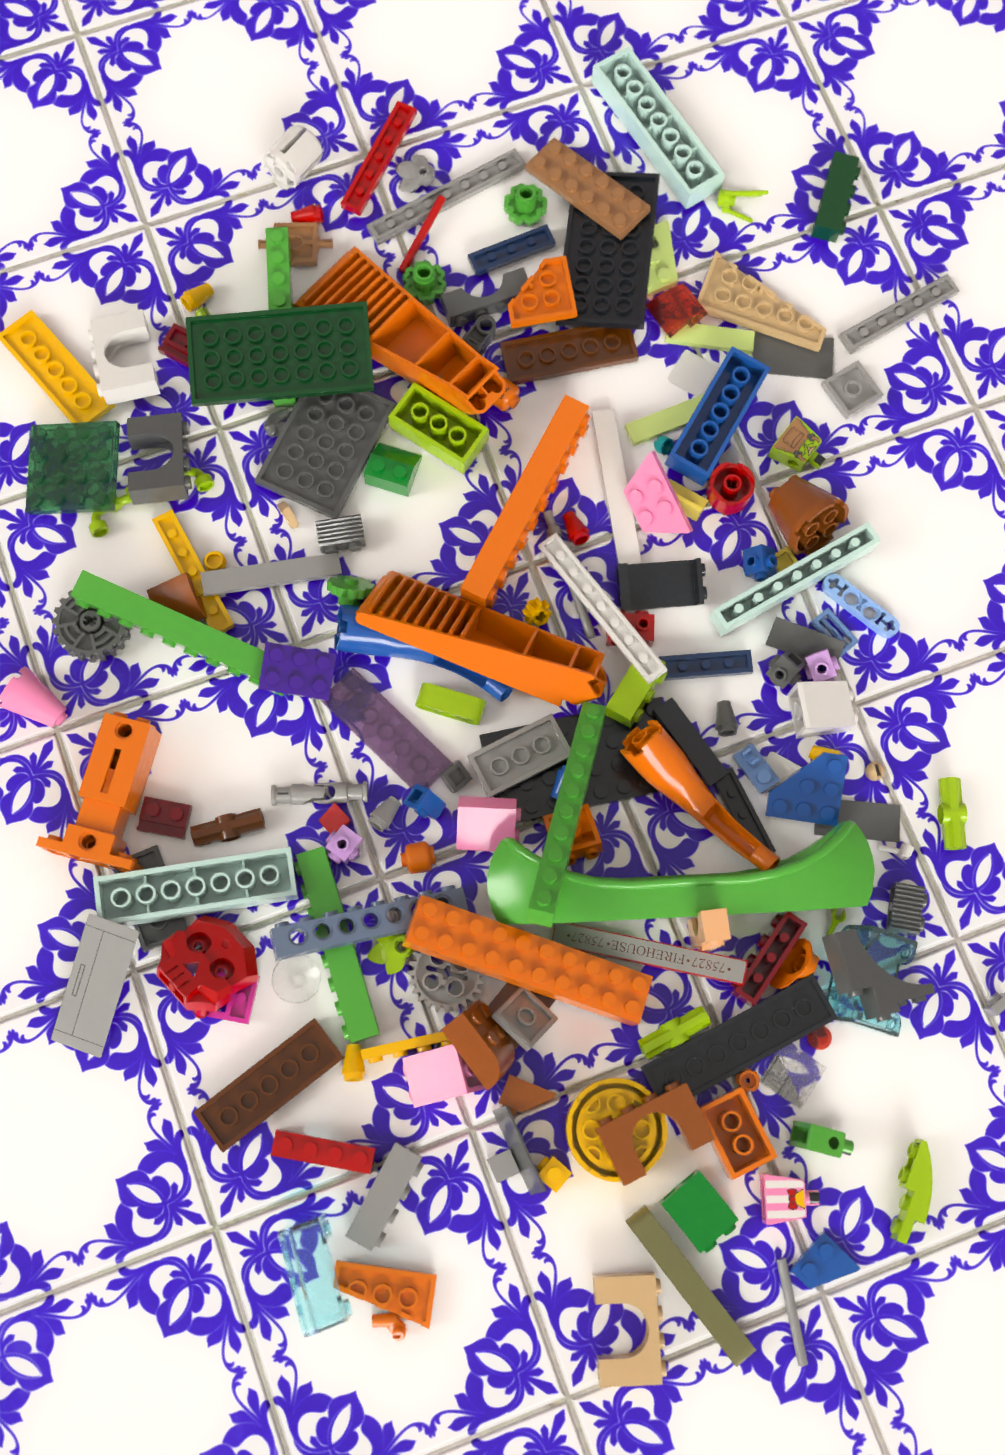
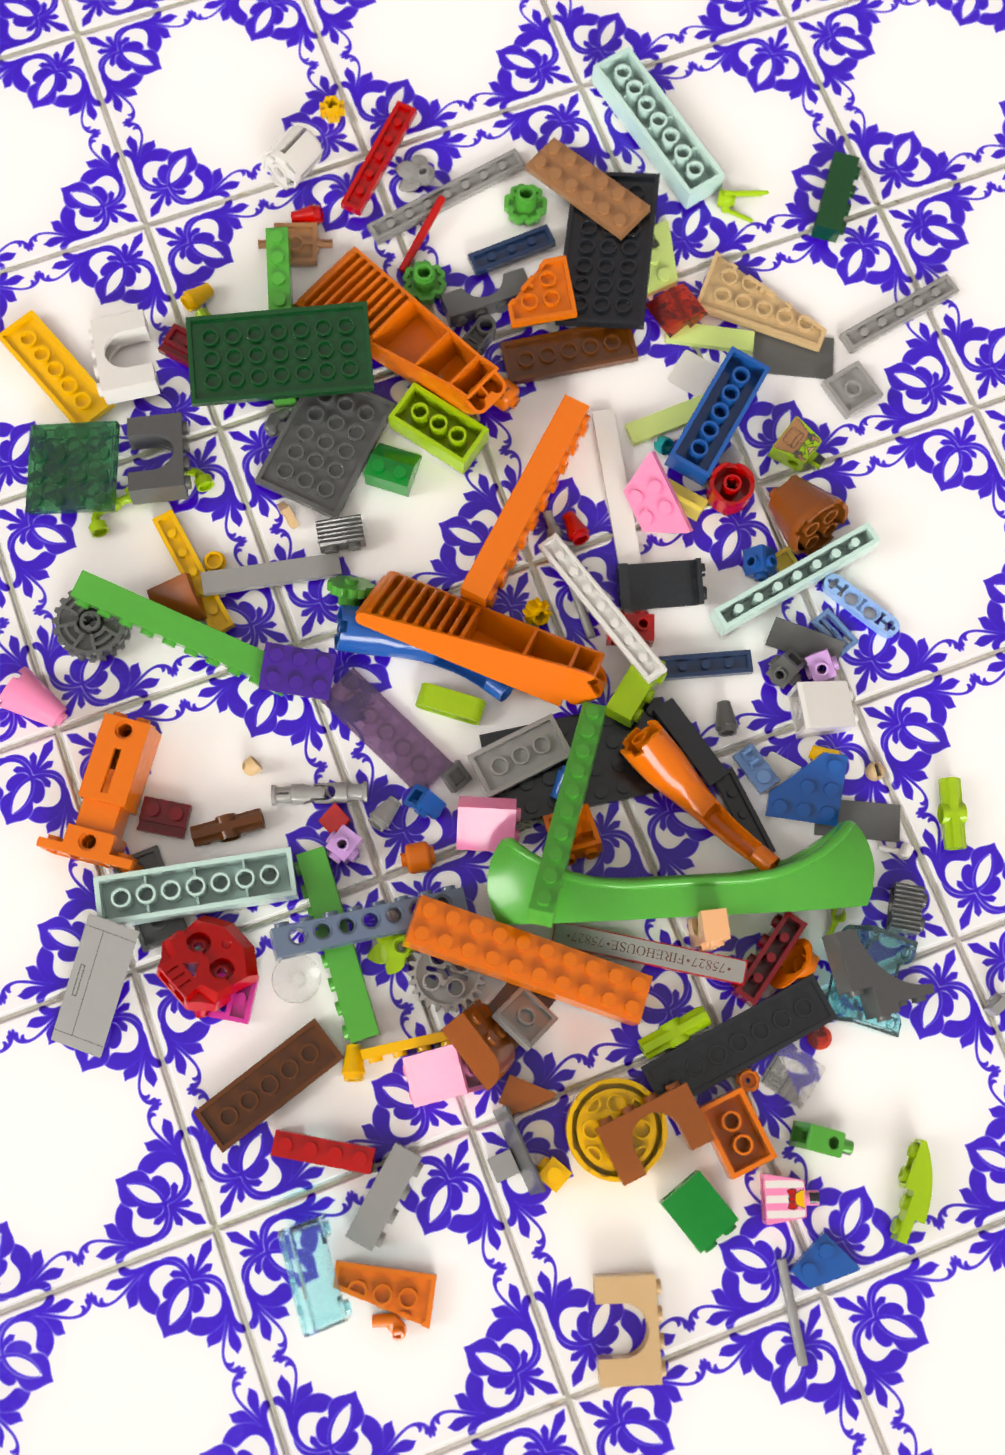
olive beam [625,1205,756,1368] -> none
none -> tan hinge [242,755,263,776]
none -> yellow gear [319,95,346,124]

